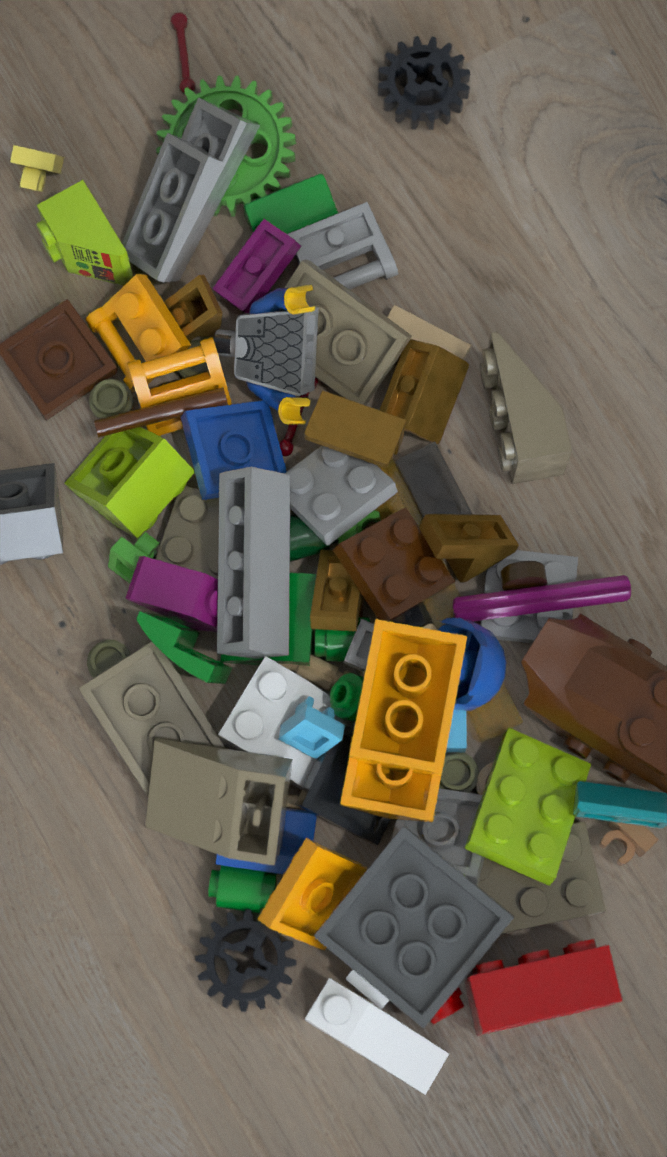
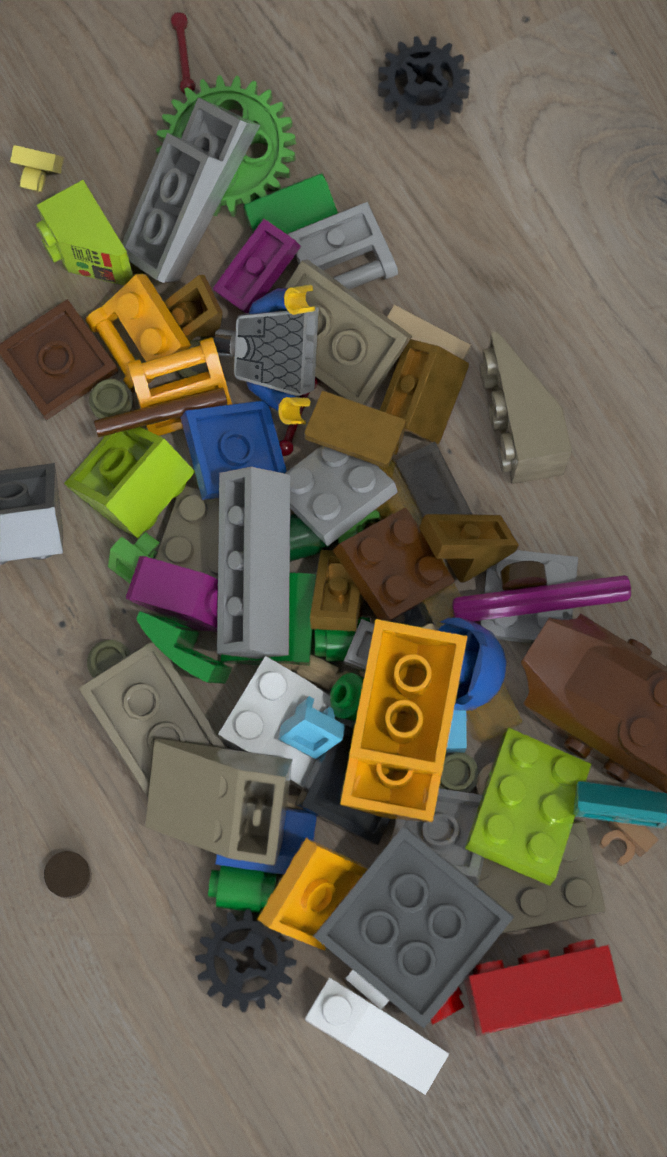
none -> dark brown tile [44,851,92,899]

